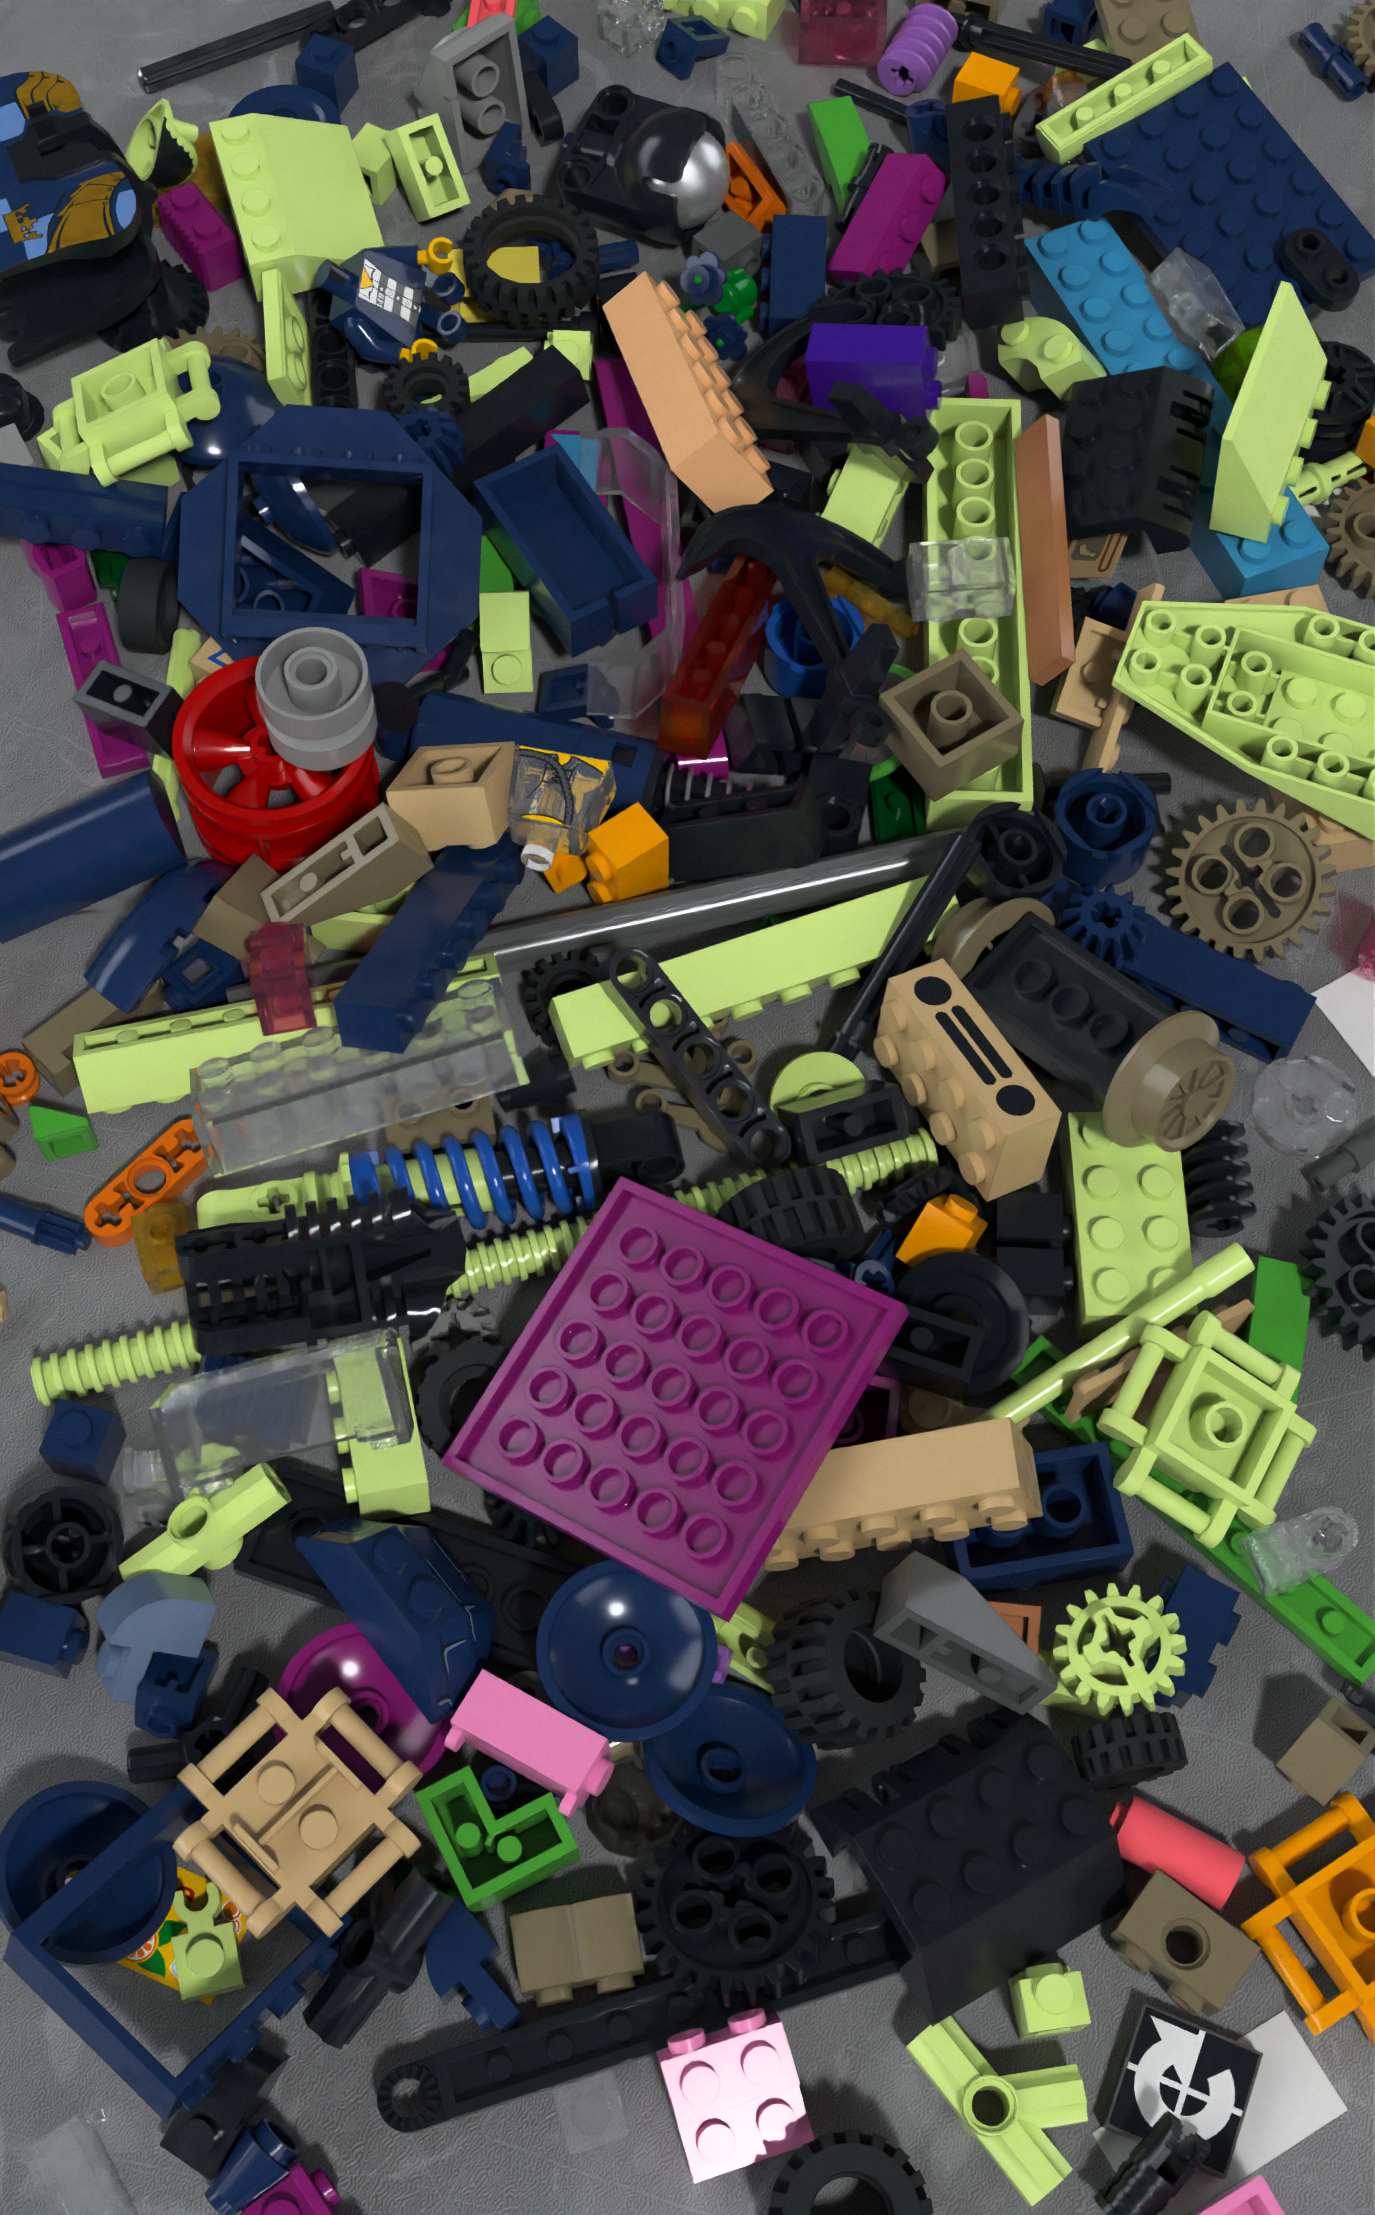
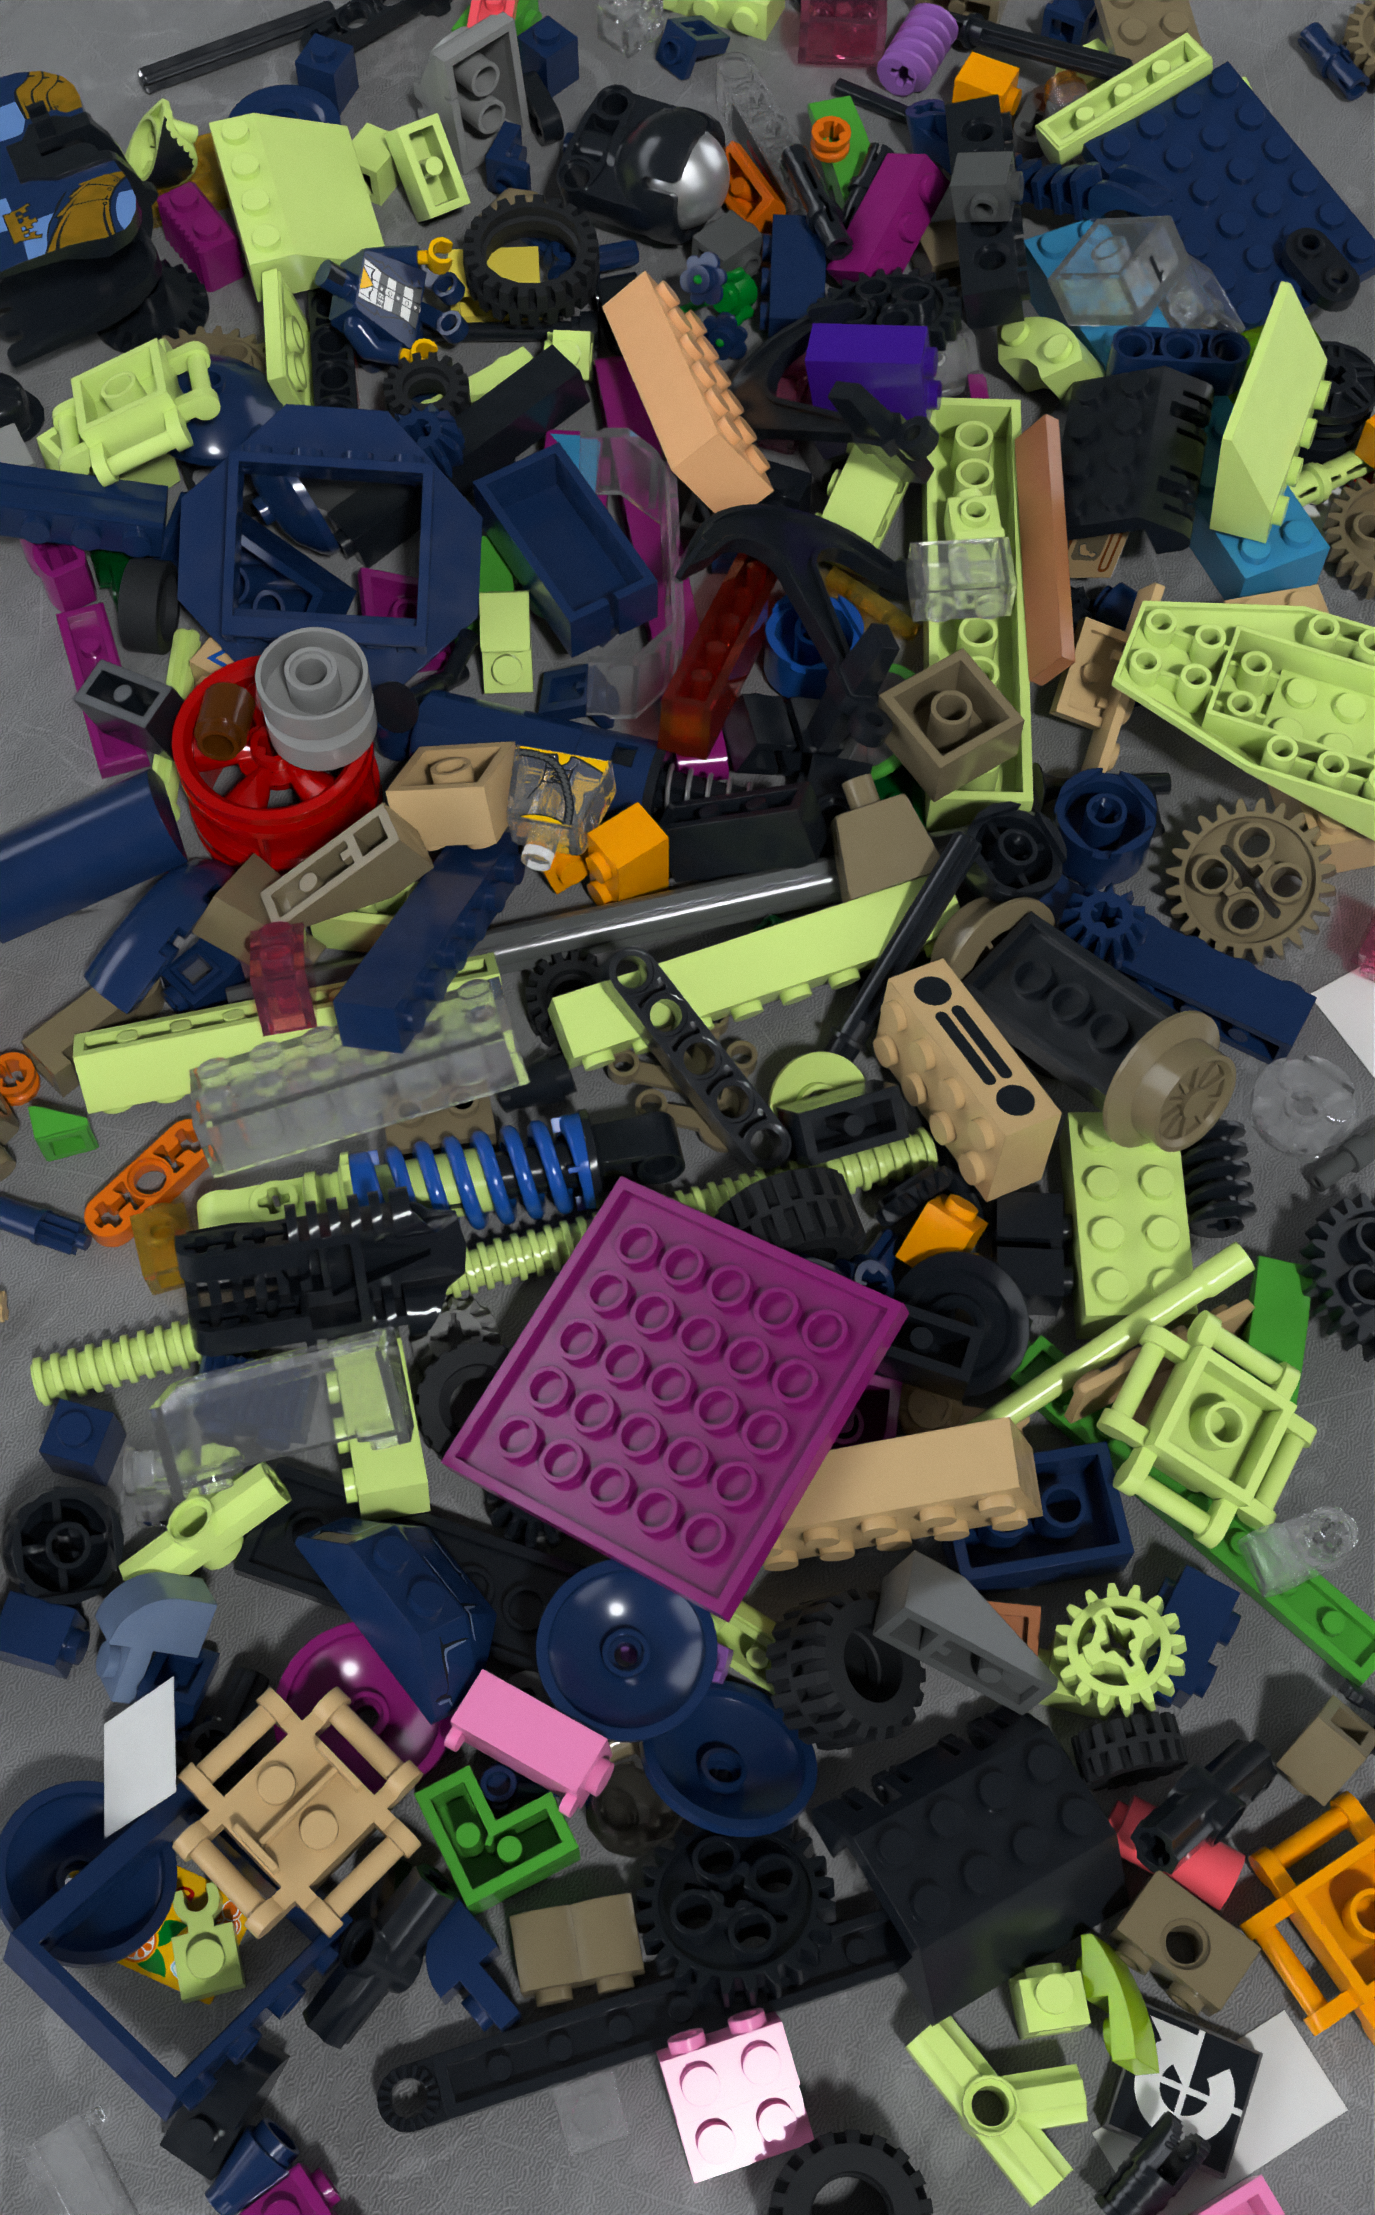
none -> white sticker [104,1676,176,1839]
none -> reddish brown brick [194,682,256,761]
none -> black pin [781,144,854,261]
none -> orange bush [810,116,851,163]
none -> dark tan torso [830,774,940,903]
none -> yellowish green brick [944,489,1005,570]
none -> dark grey brick [950,151,1024,222]
none -> clear brick [1047,216,1191,327]
none -> lime slope [1076,1933,1160,2076]
none -> dark blue beam [1105,326,1251,396]
none -> black piece [1130,1739,1278,1874]

